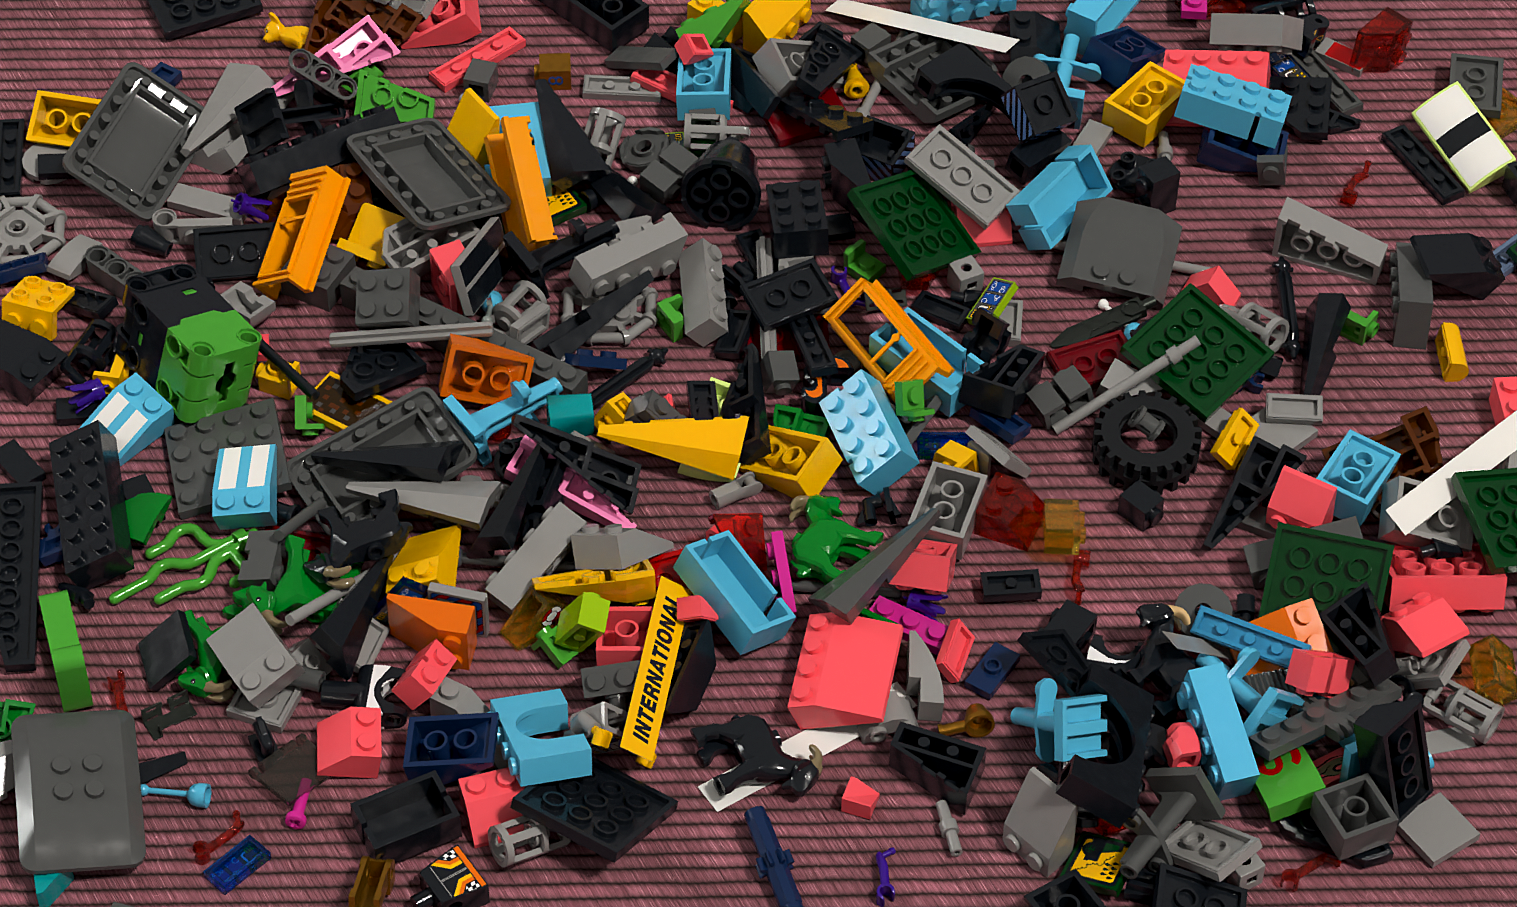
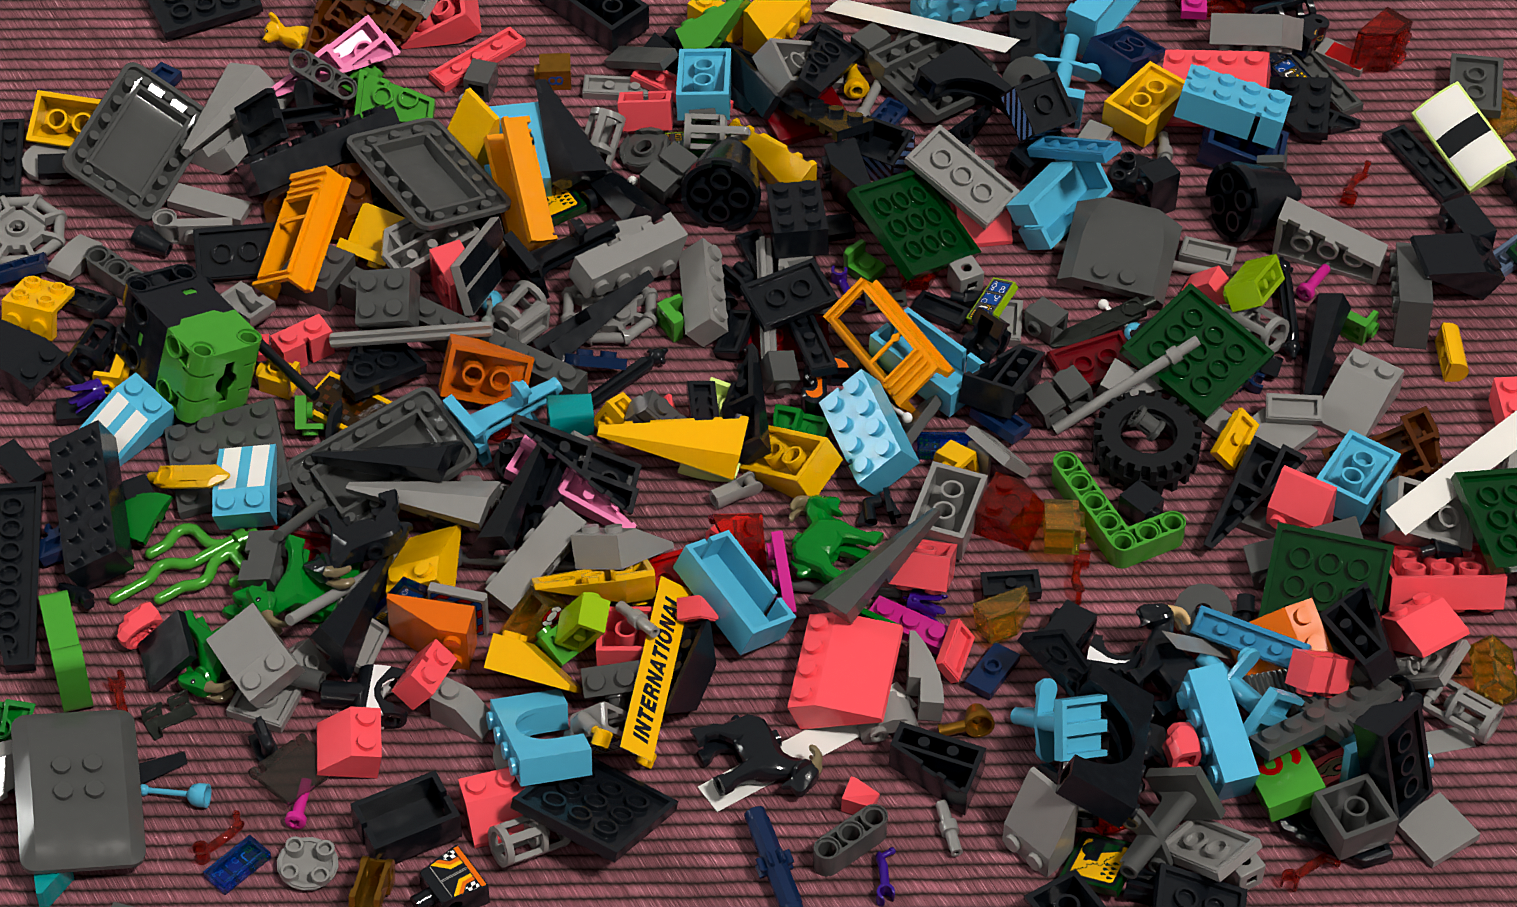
dark purple piece [231,192,273,224] -> none
dark blue slope [403,712,499,785] -> none
coral slope [674,34,714,65] -> none
bright green bracket [895,379,935,422] -> none
none -> coral rock [117,601,163,650]
none -> yellow piece [147,464,230,489]
none -> coral piece [270,314,335,369]
none -> light grey dish [277,836,339,891]
none -> black bar [322,399,343,439]
none -> yellow slope [484,630,583,694]
none -> light grey bar [615,601,660,638]
none -> coral piece [618,90,674,134]
none -> yellow wedge [729,118,817,184]
none -> dark grey beam [813,804,888,877]
none -> dark blue plate [871,97,910,126]
none -> clear yellow slope [973,585,1030,644]
none -> dark grey brick [1024,296,1069,346]
none -> dark azure tile [1027,135,1123,163]
none -> bright green beam [1051,451,1186,569]
none -> light grey tile [1178,236,1237,273]
none -> black cone [1205,161,1302,242]
none -> lime brick [1223,254,1285,313]
none -> dark pink piece [1296,264,1331,301]
none -> light grey slope [1319,347,1404,438]
none -> black brick [1437,194,1497,247]

